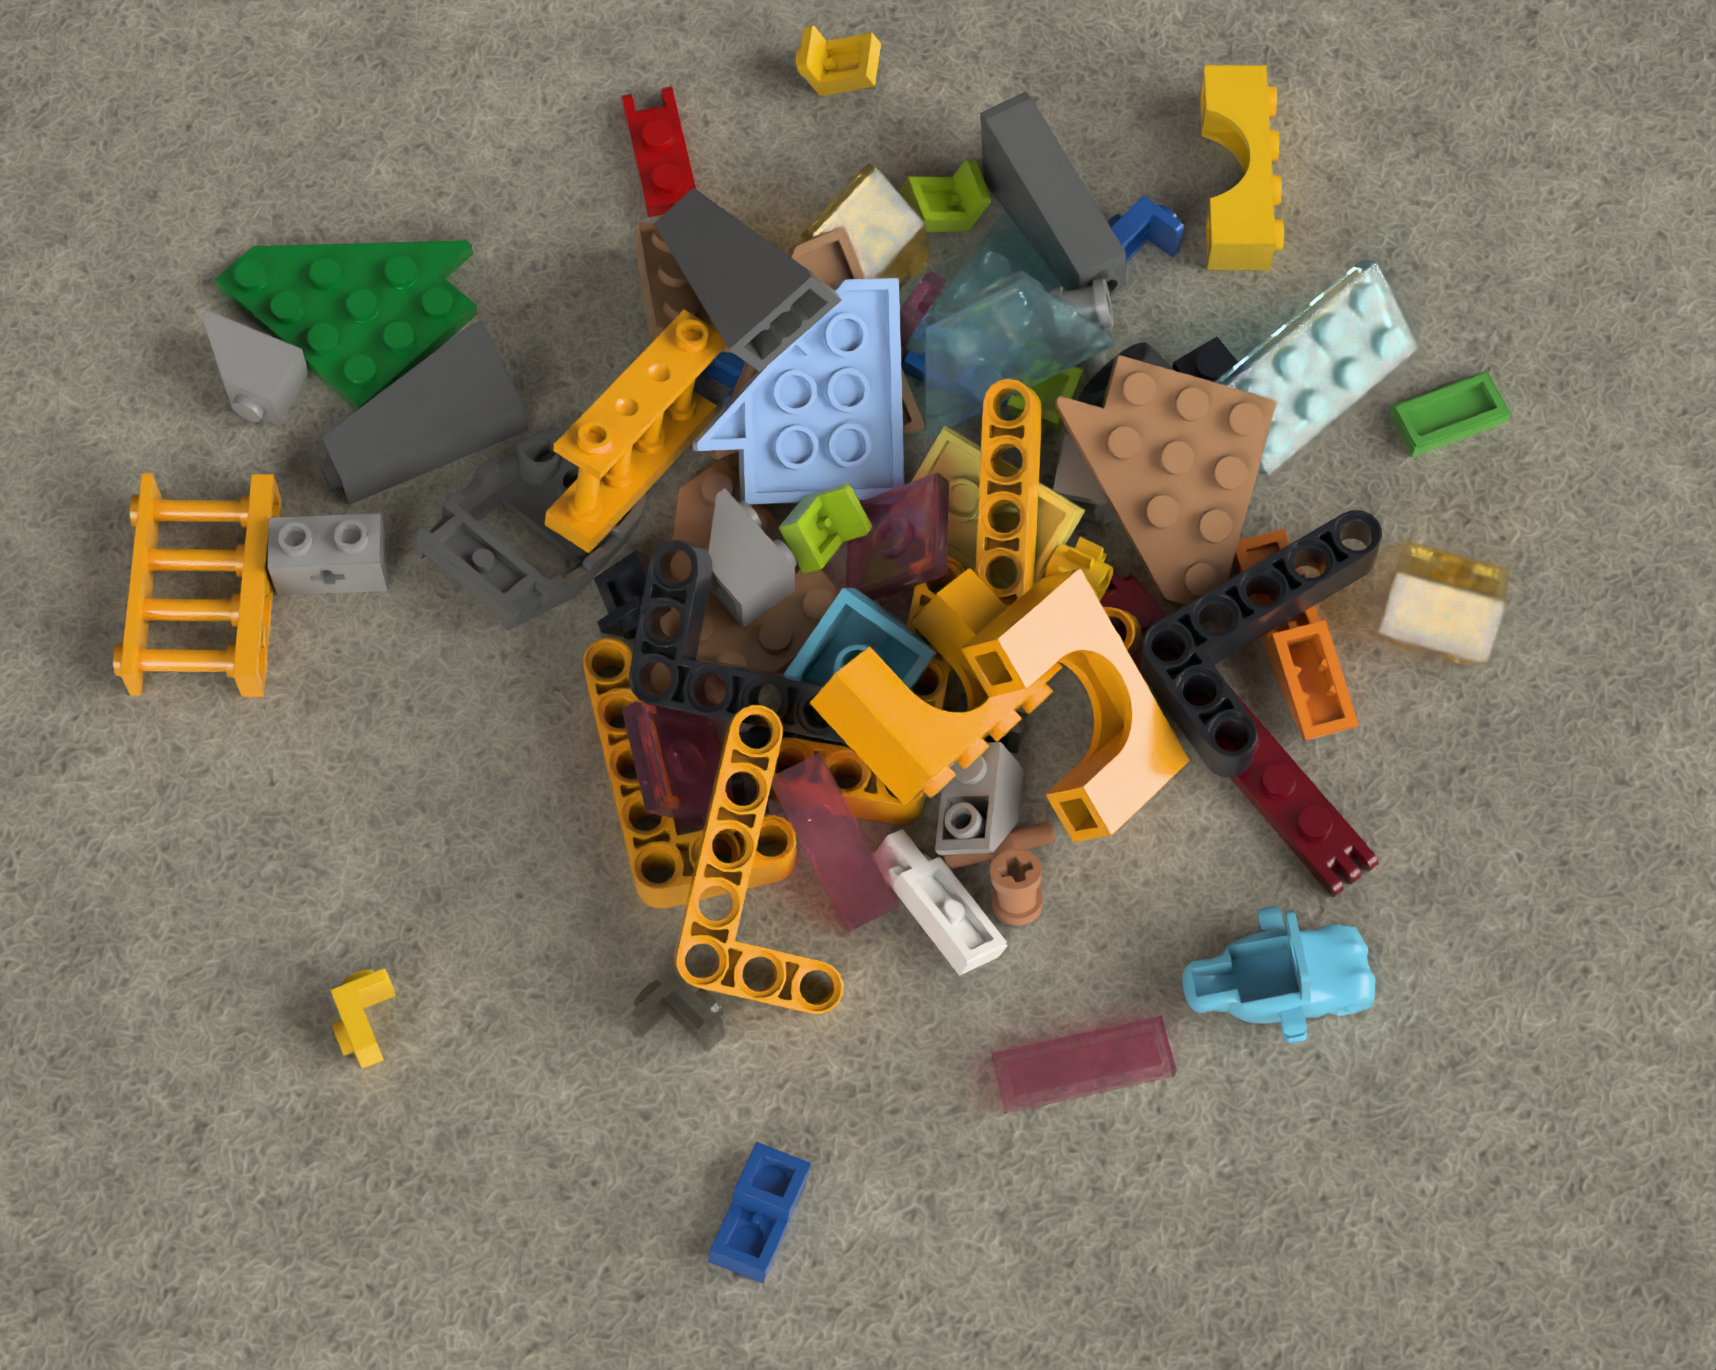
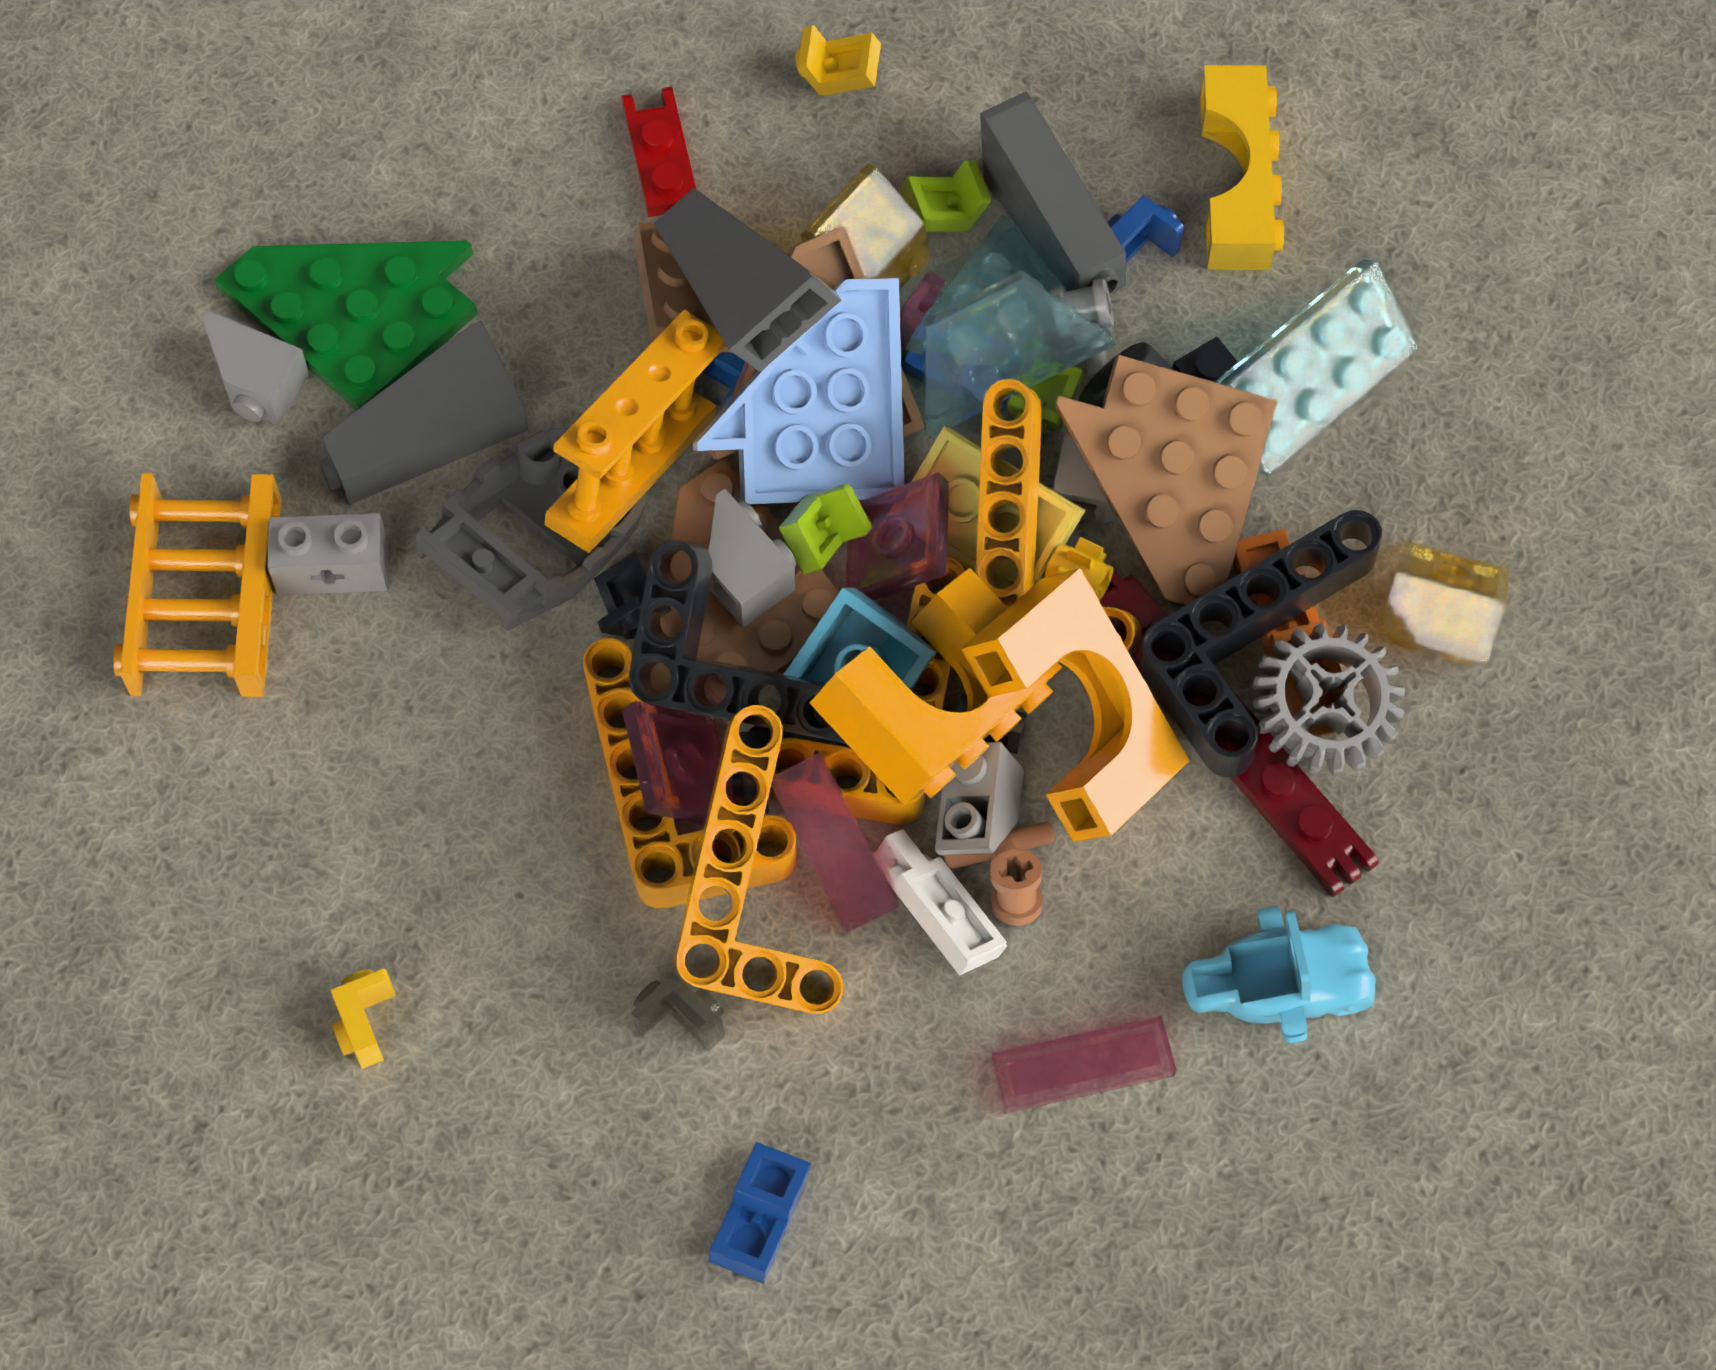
bright green tile [1388,370,1511,457] -> none
none -> light grey gear [1250,622,1405,776]

